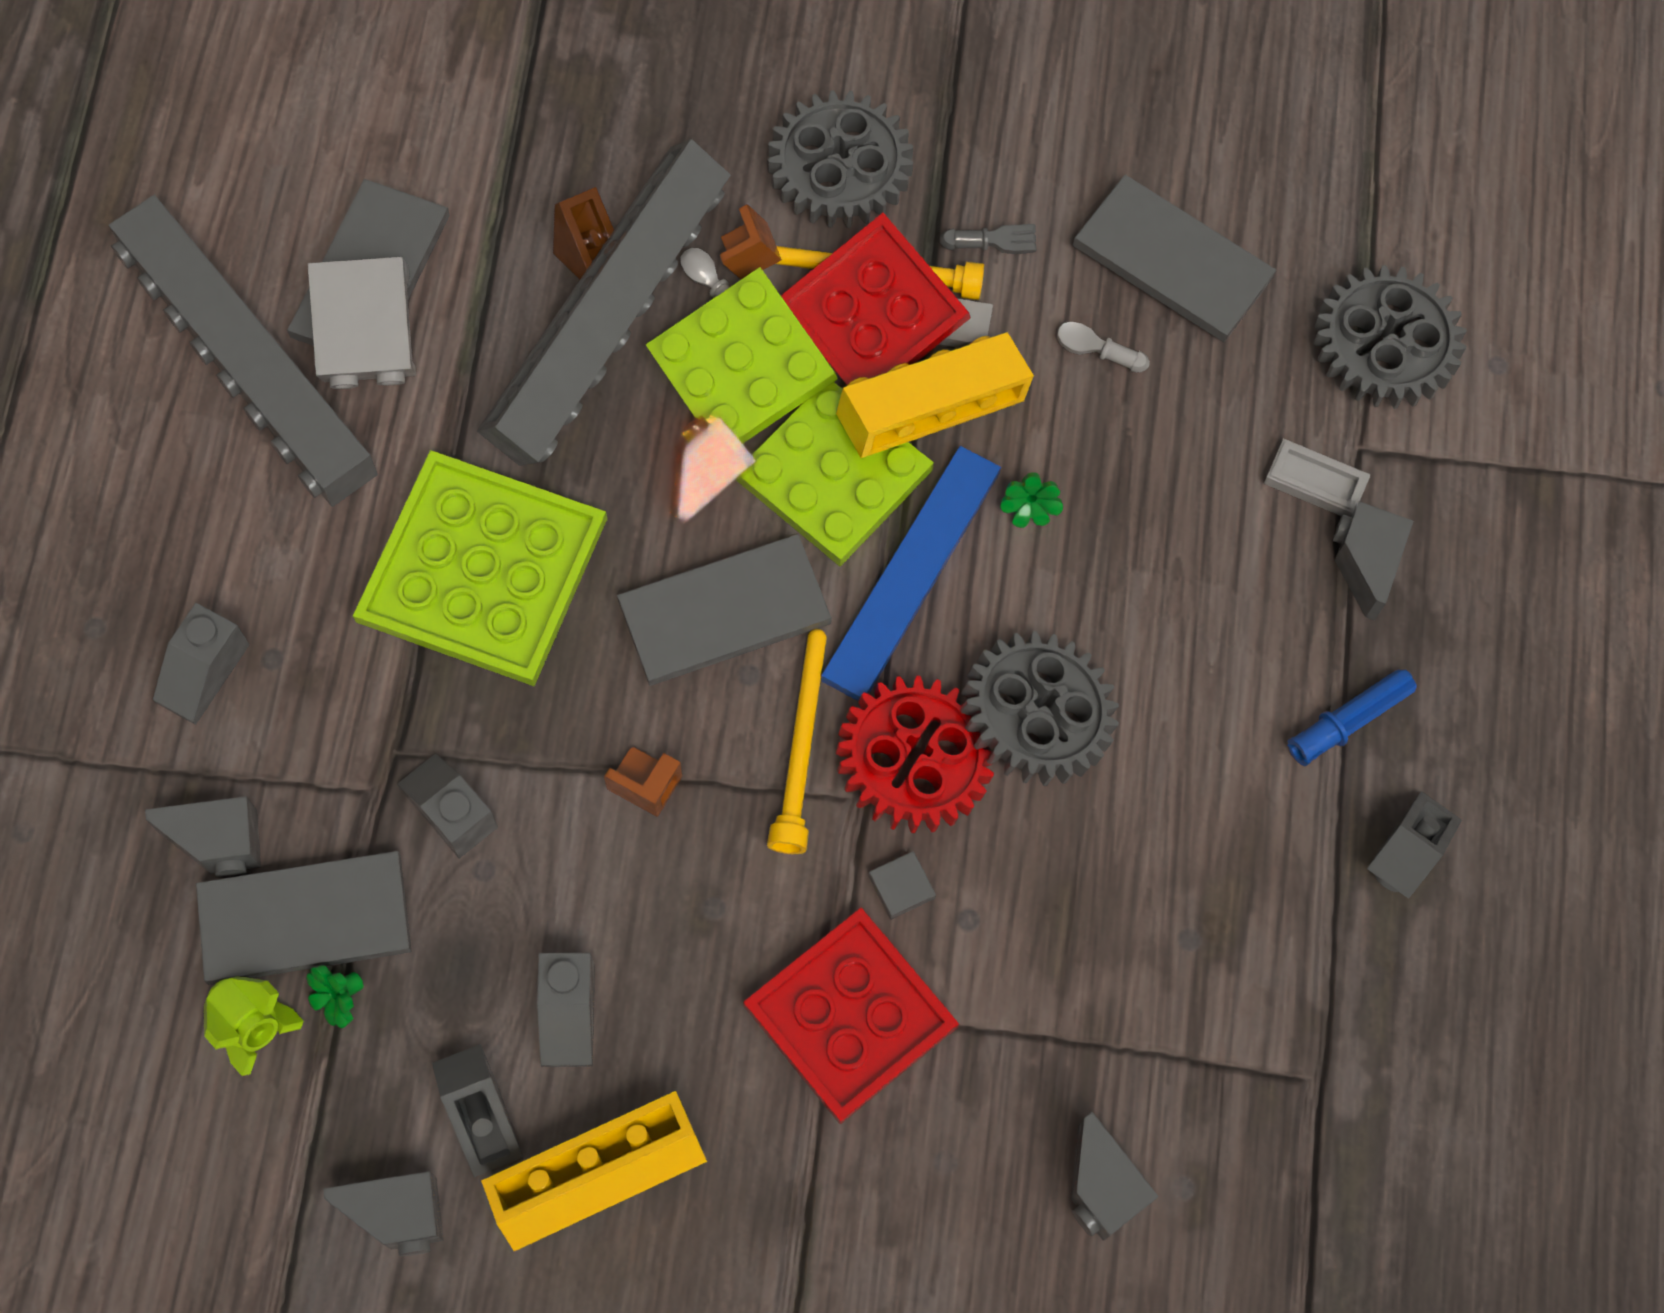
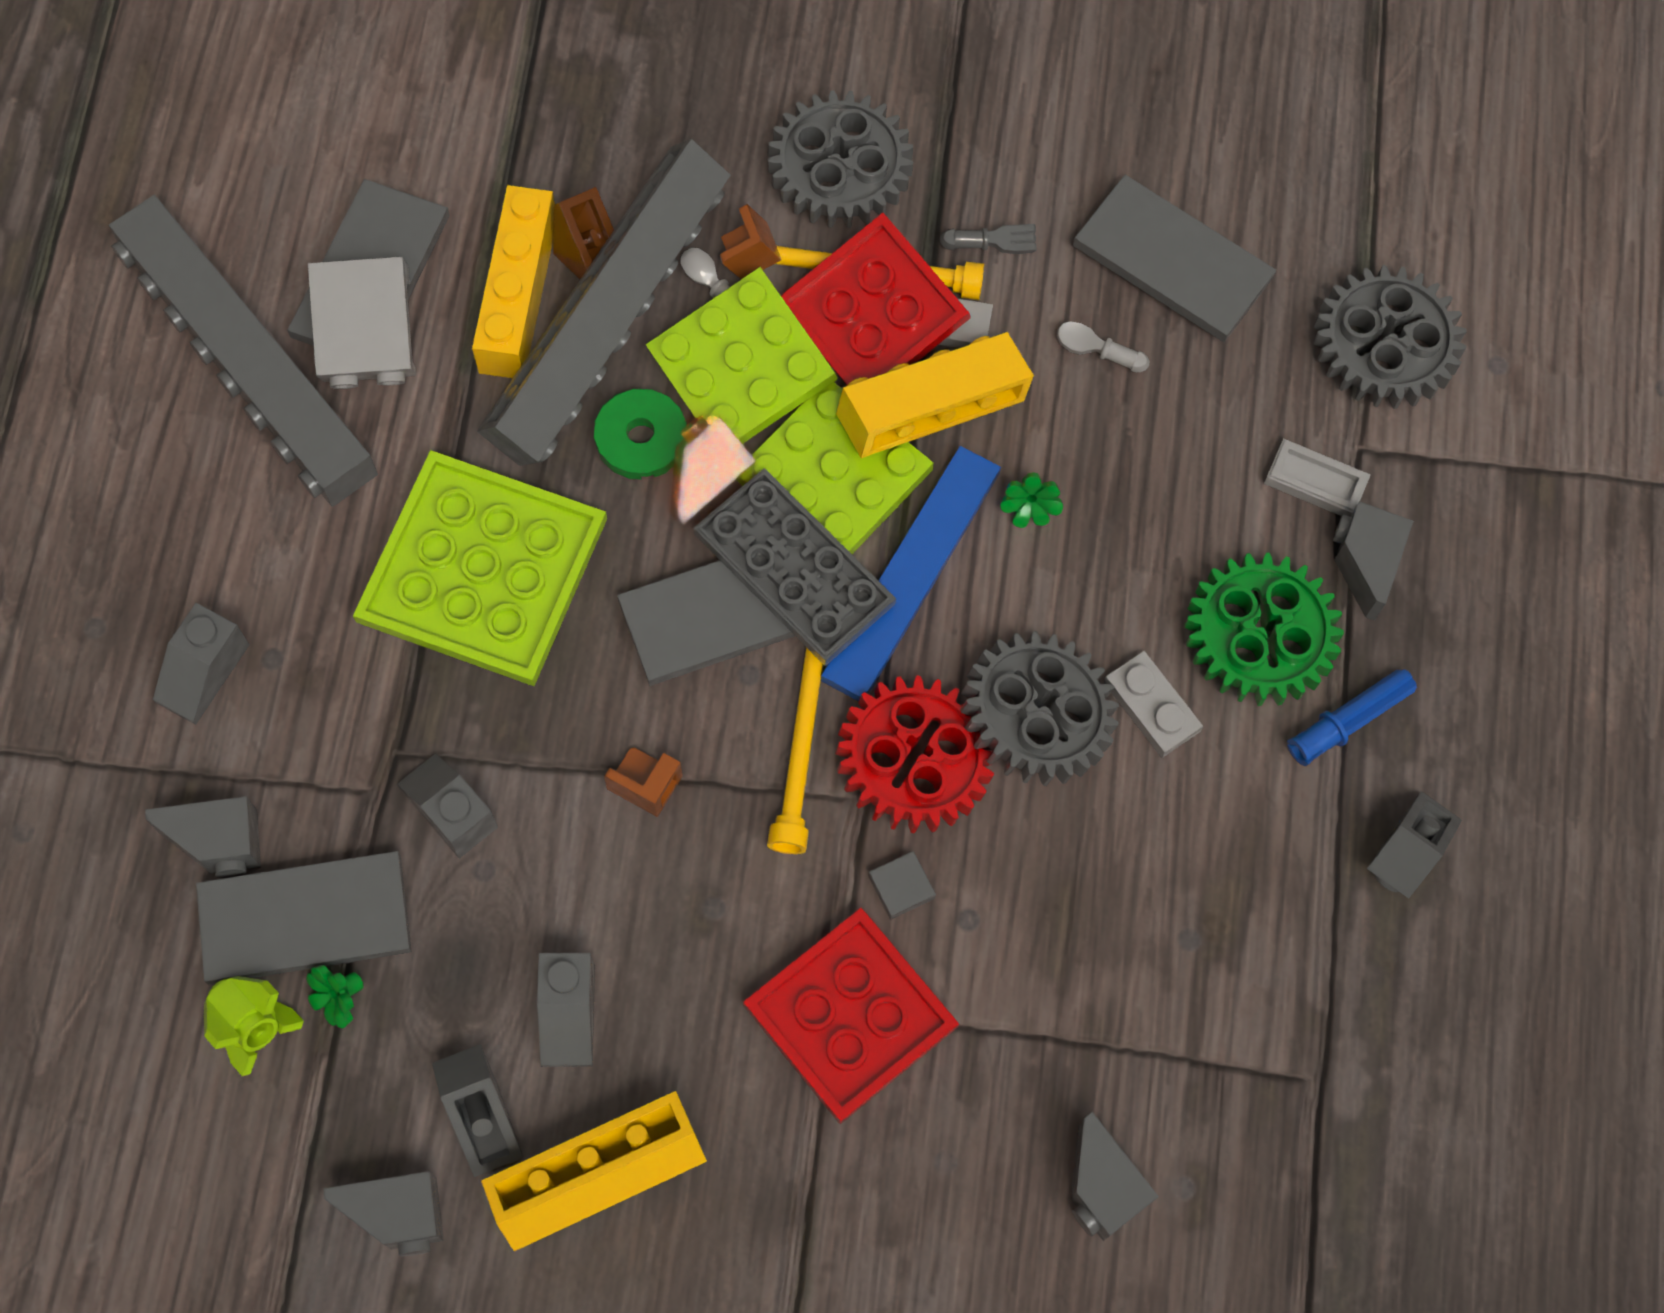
none -> yellow brick [472,185,555,378]
none -> green tile [594,389,687,479]
none -> dark grey tile [694,468,896,666]
none -> light grey plate [1104,651,1203,758]
none -> green gear [1184,552,1344,706]

